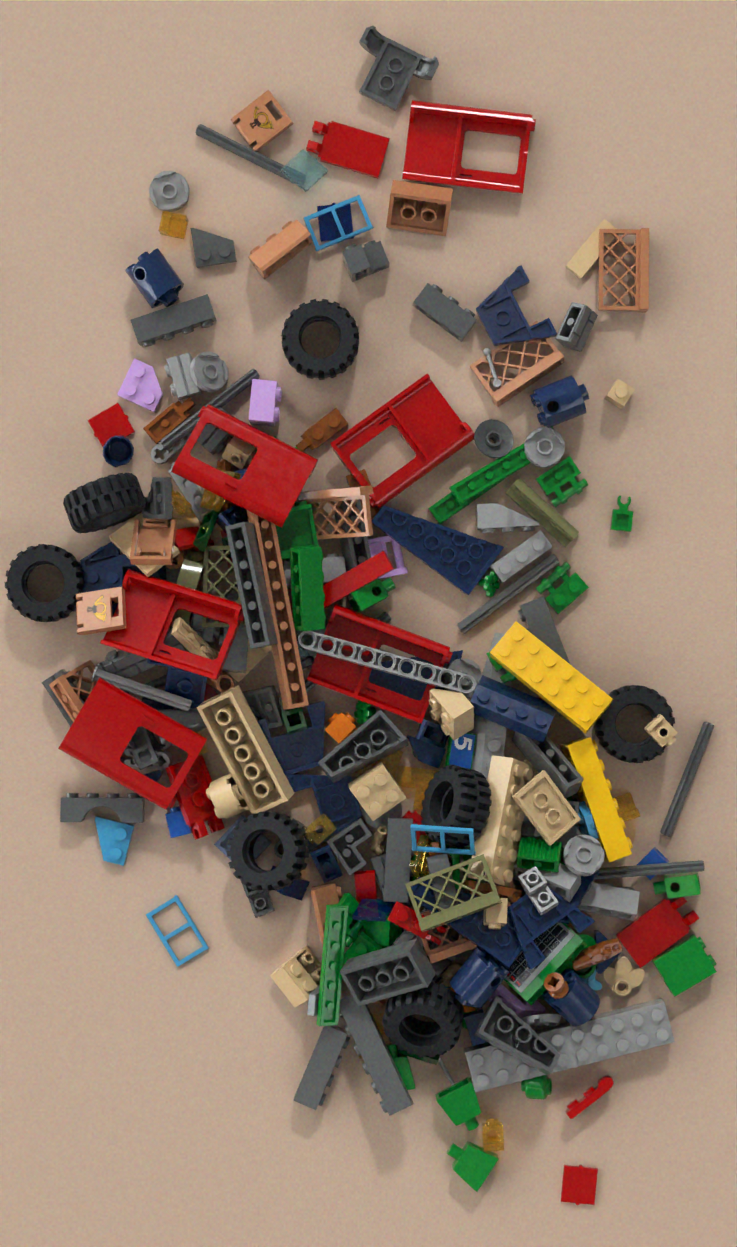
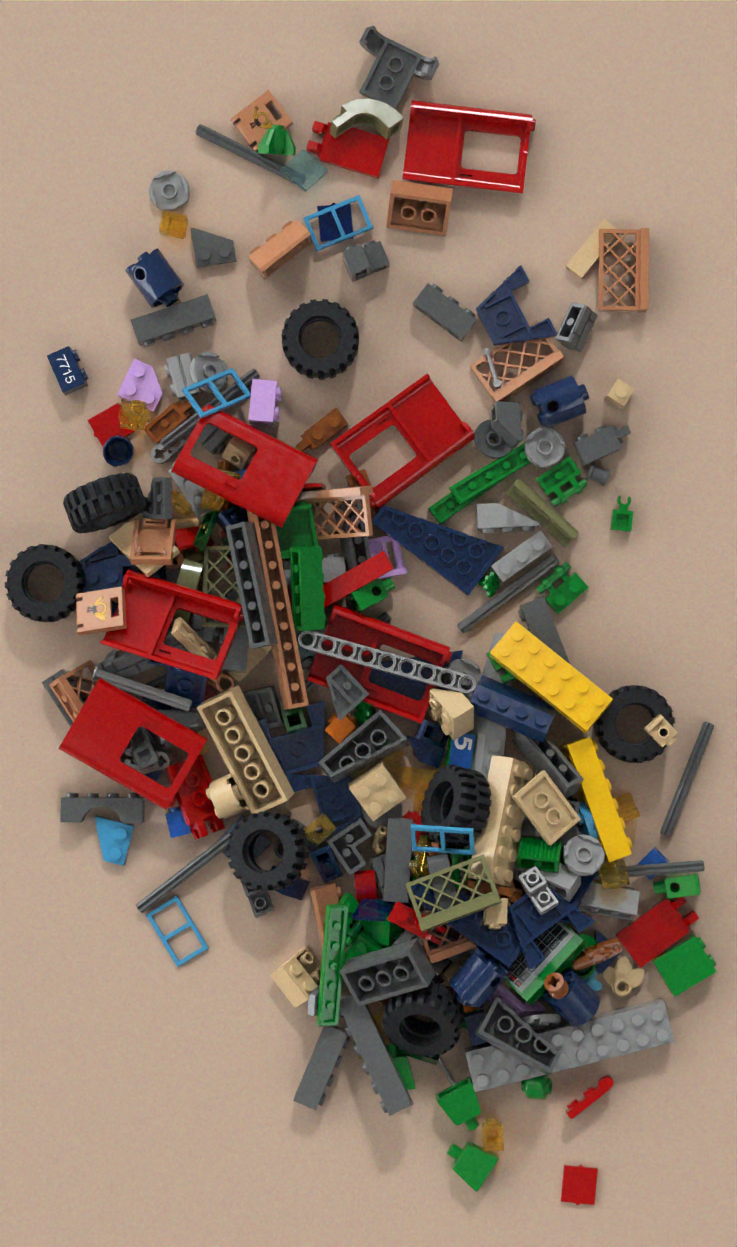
none -> dark blue brick [47,346,89,395]
none -> clear yellow brick [119,400,150,430]
none -> dark grey axle [136,832,234,913]
none -> dark azure window [182,368,251,418]
none -> green brick [258,125,296,156]
none -> red piece [302,483,326,491]
none -> dark grey wing [326,664,369,721]
none -> arch [330,99,404,140]
none -> dark grey slope [490,401,524,448]
none -> dark grey hinge [573,425,631,467]
none -> dark grey bush [585,463,611,487]
none -> clear yellow panel [599,860,630,890]

